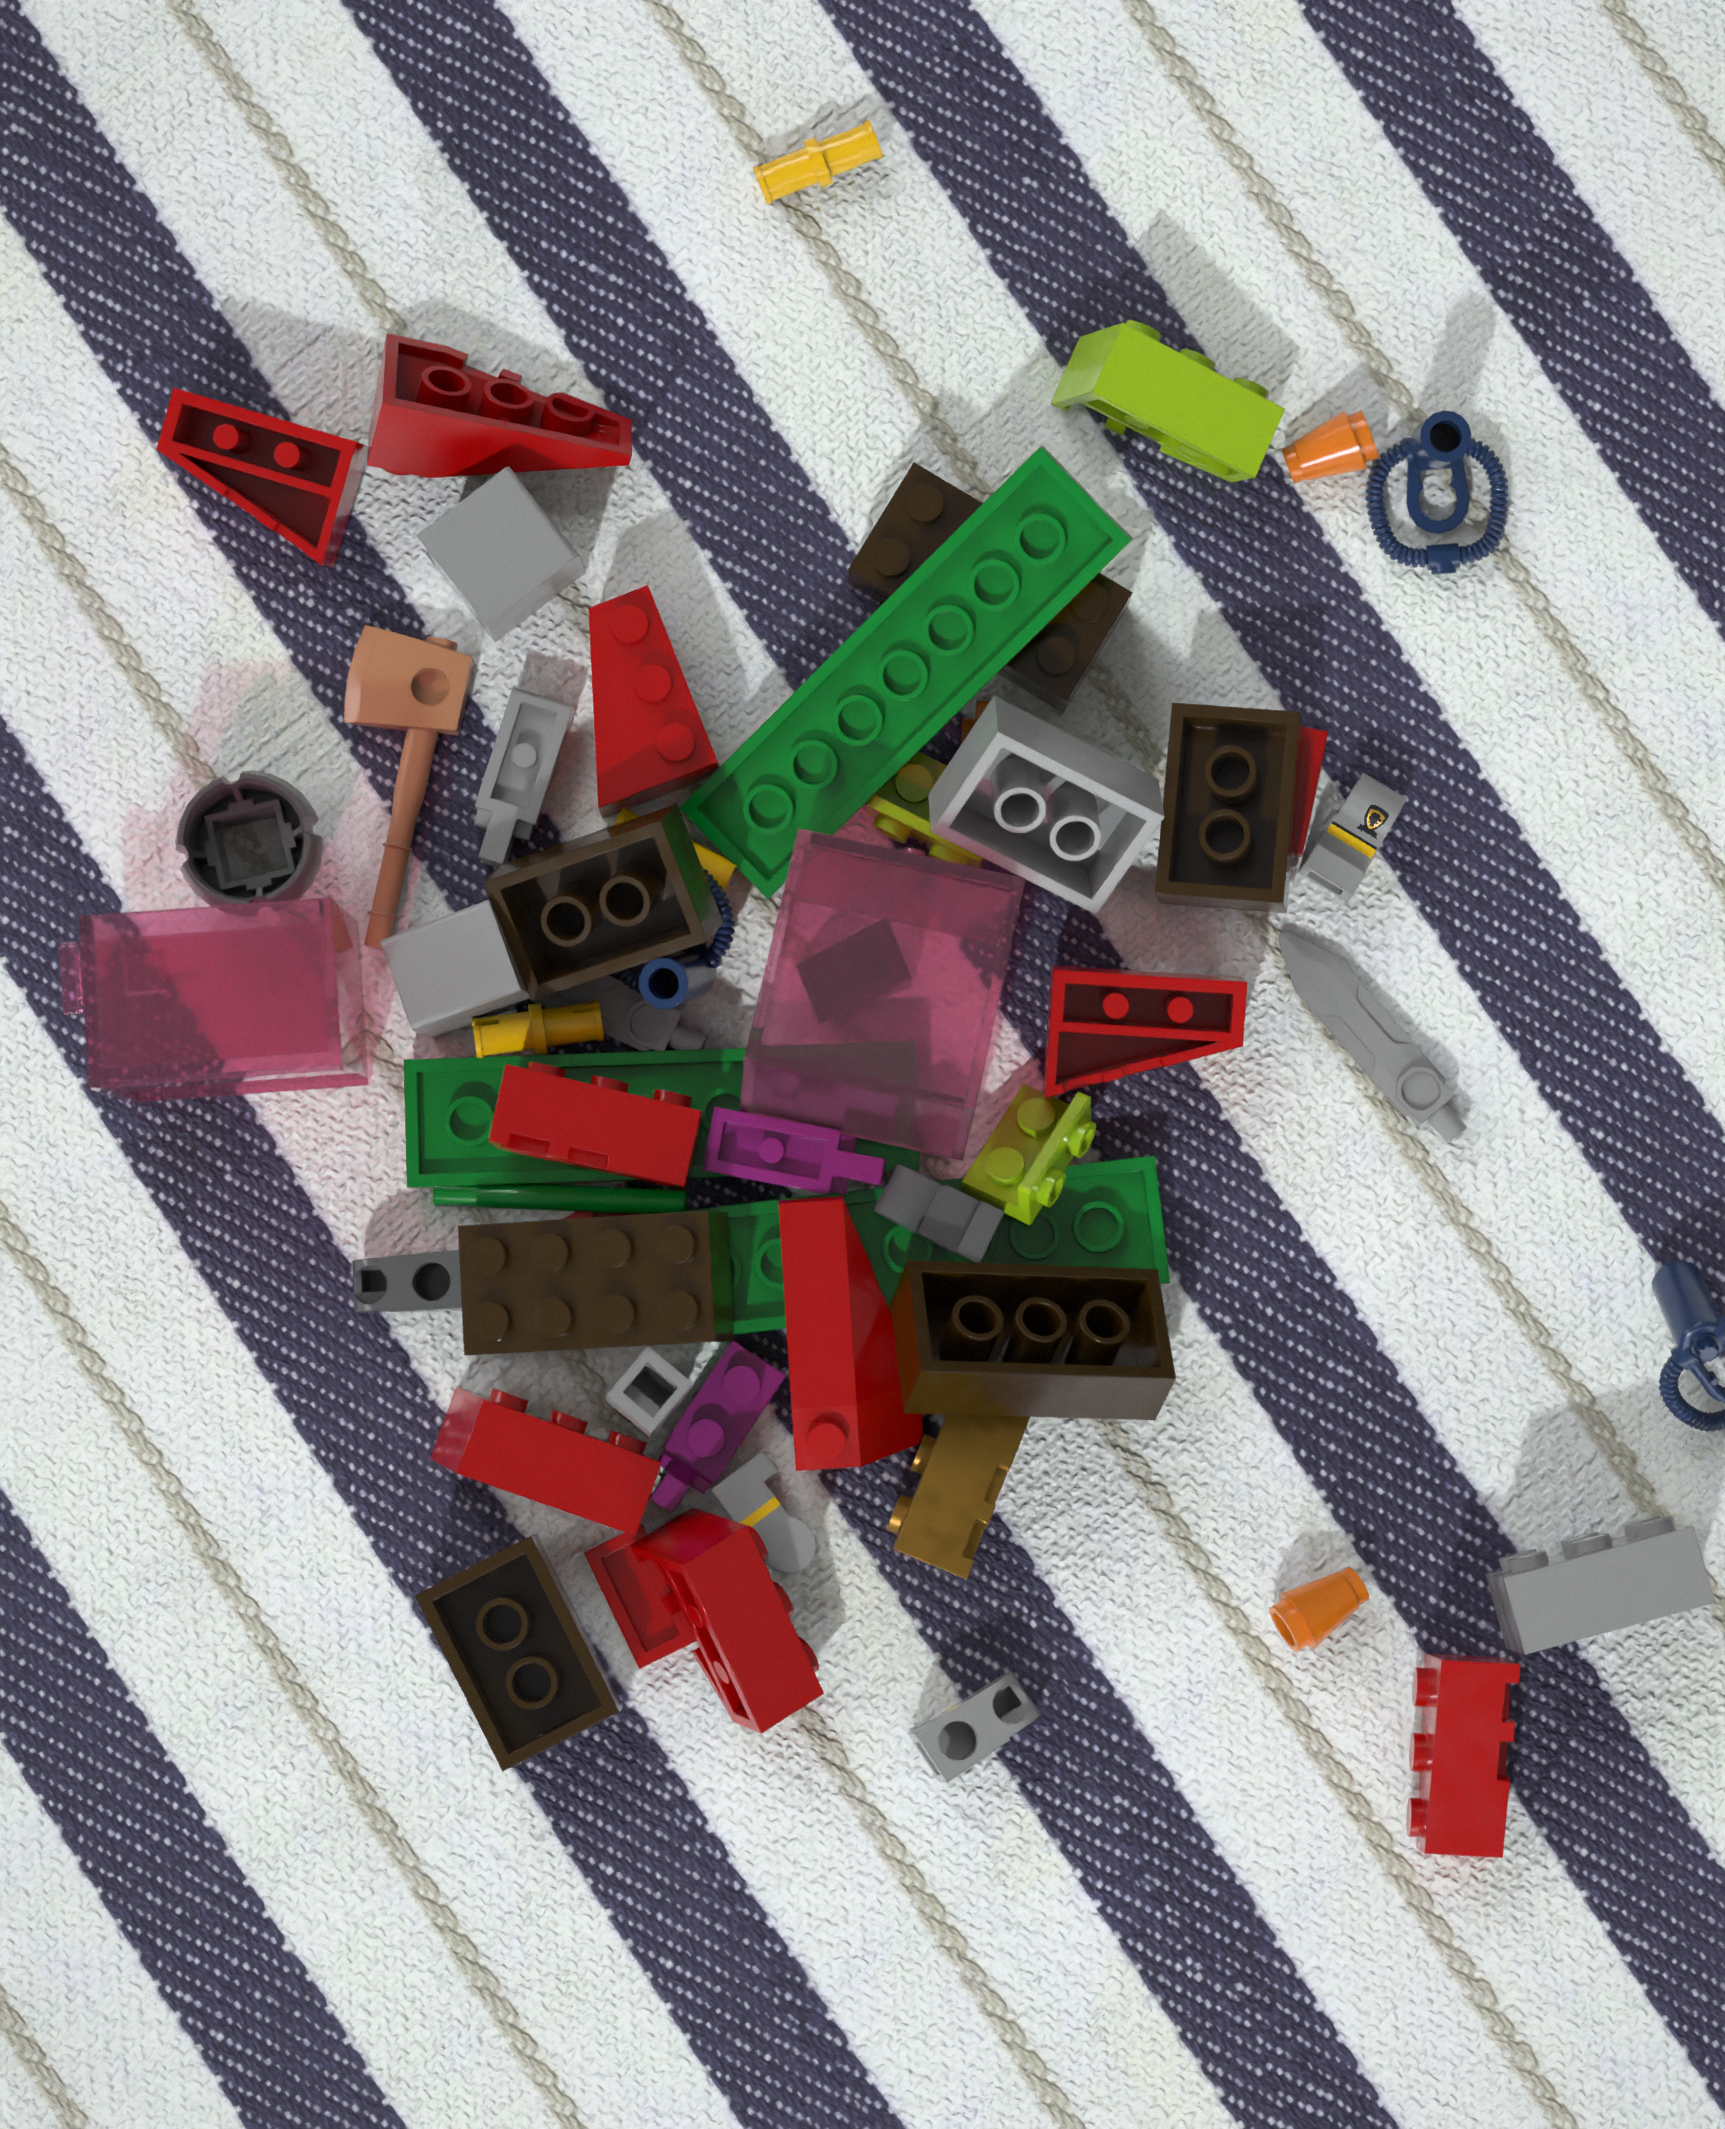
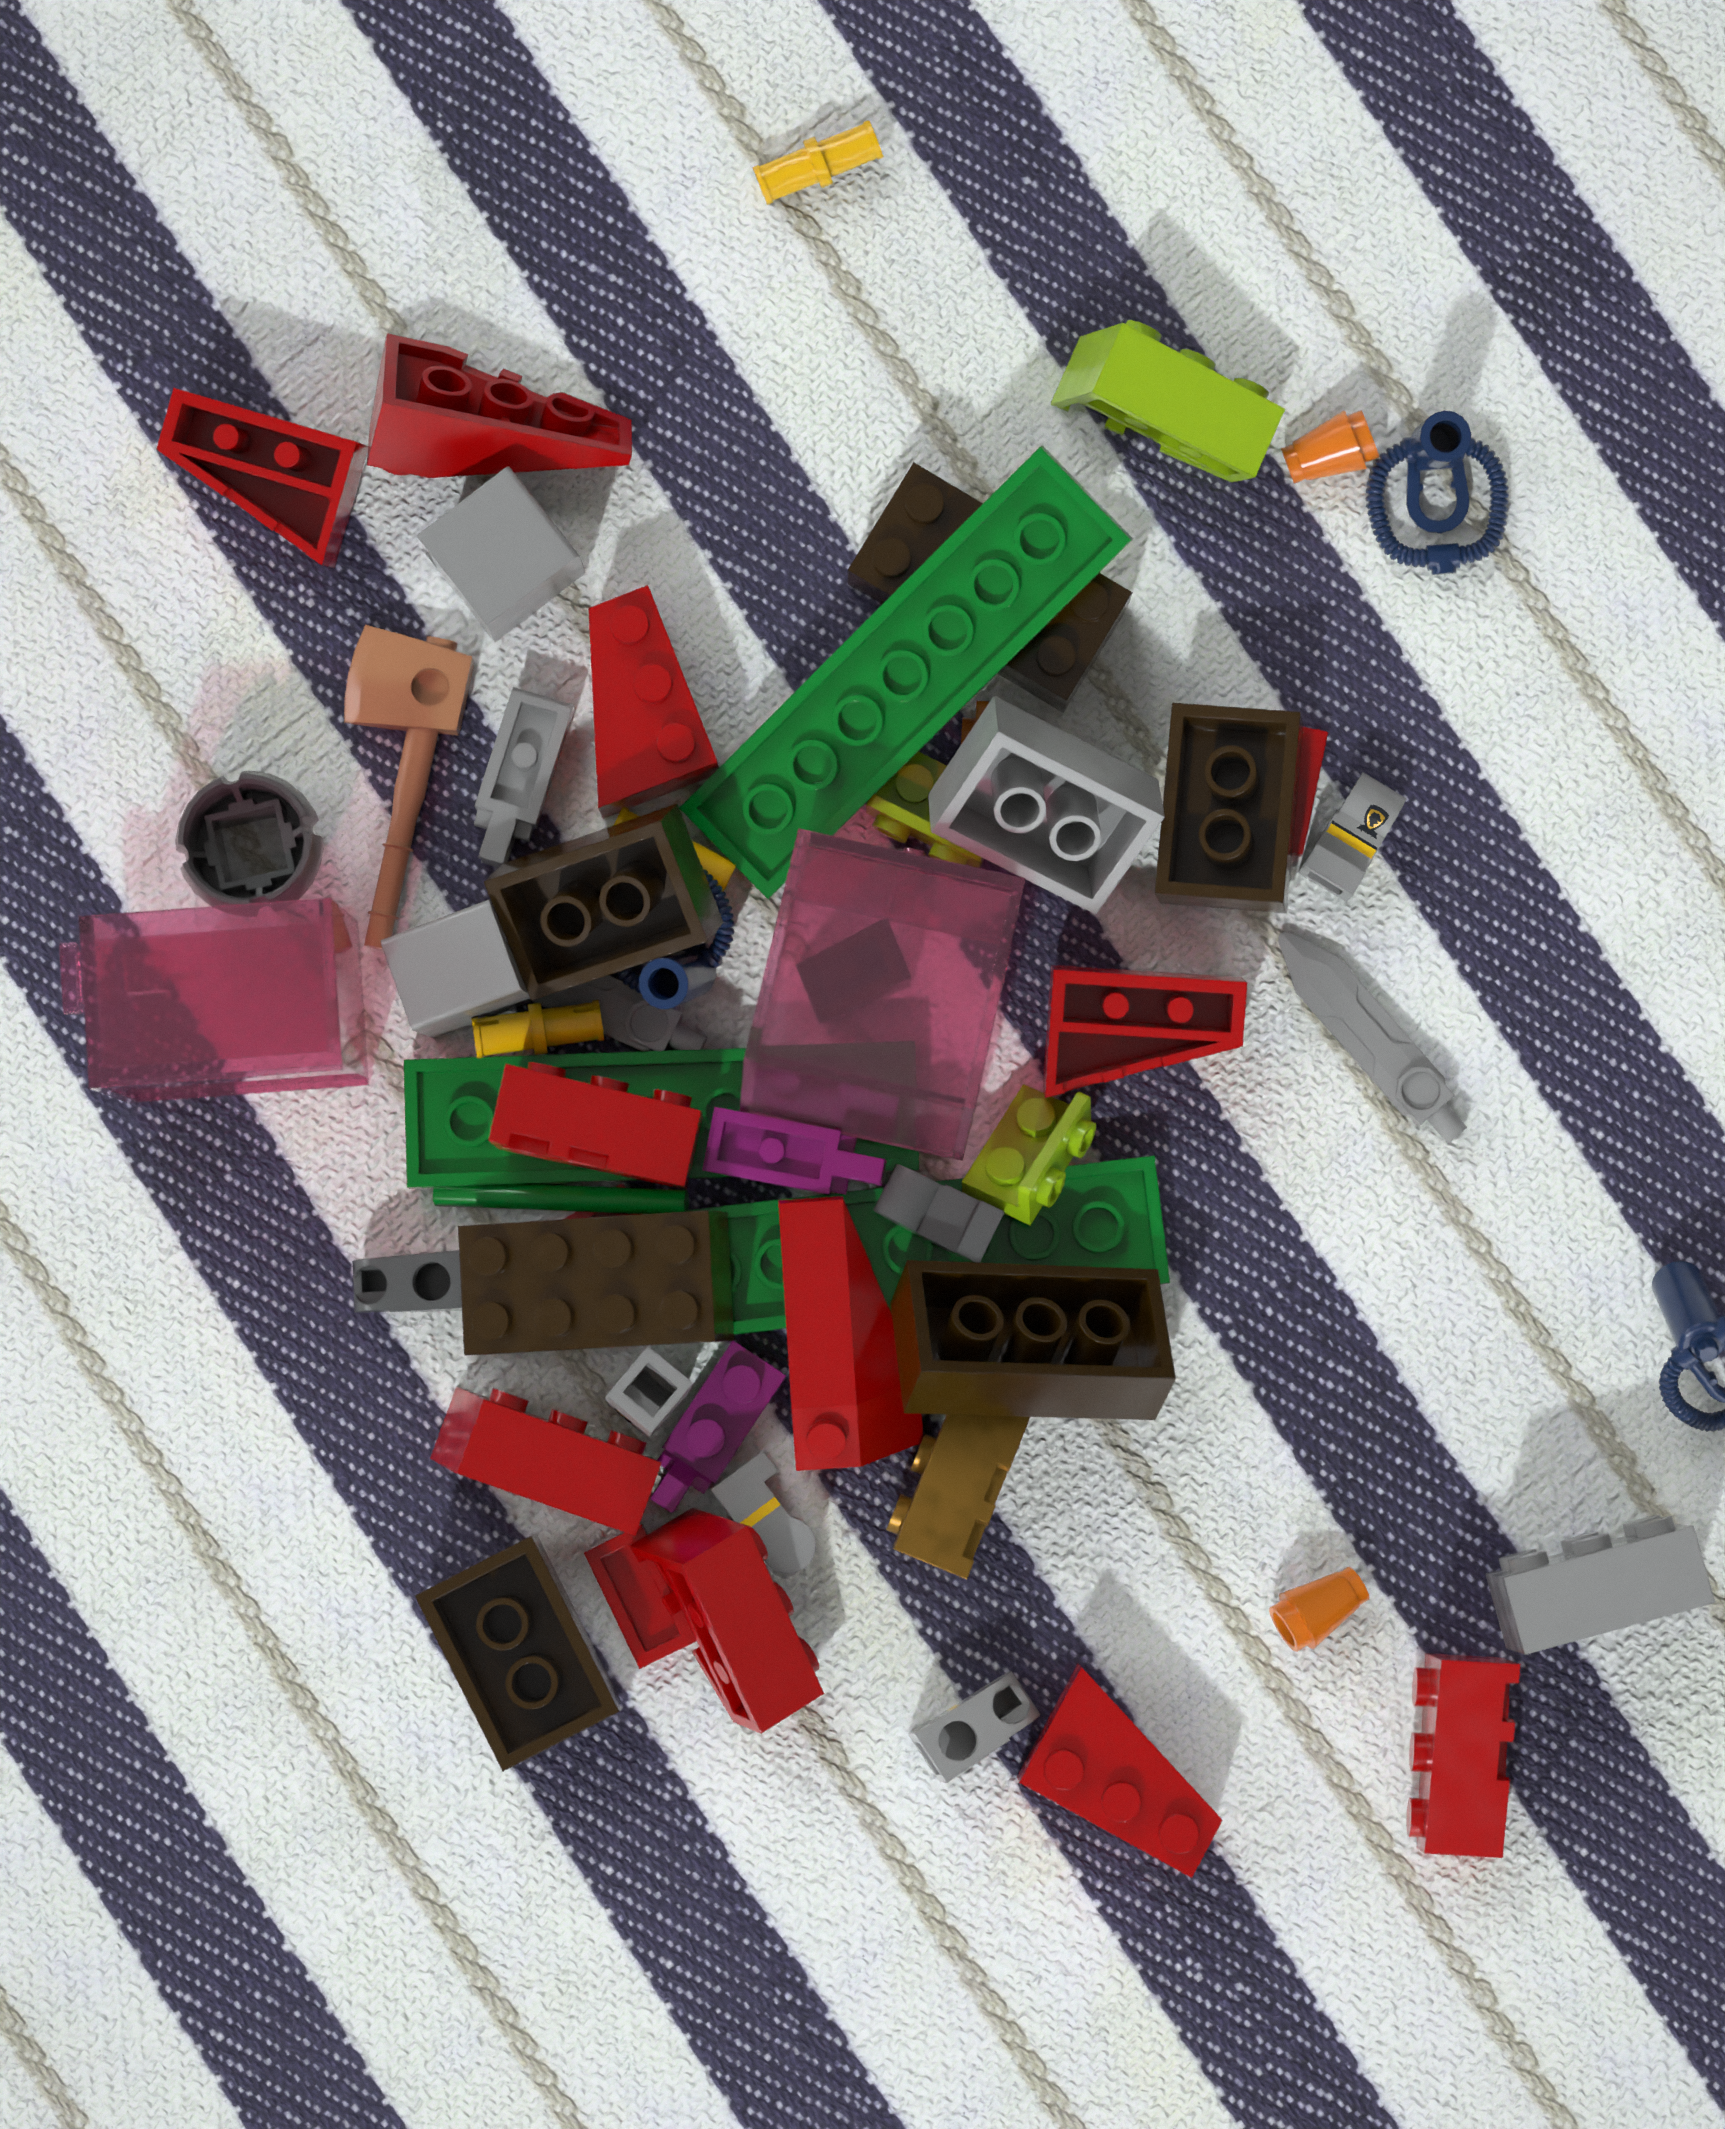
none -> red wedge [1017,1664,1223,1878]

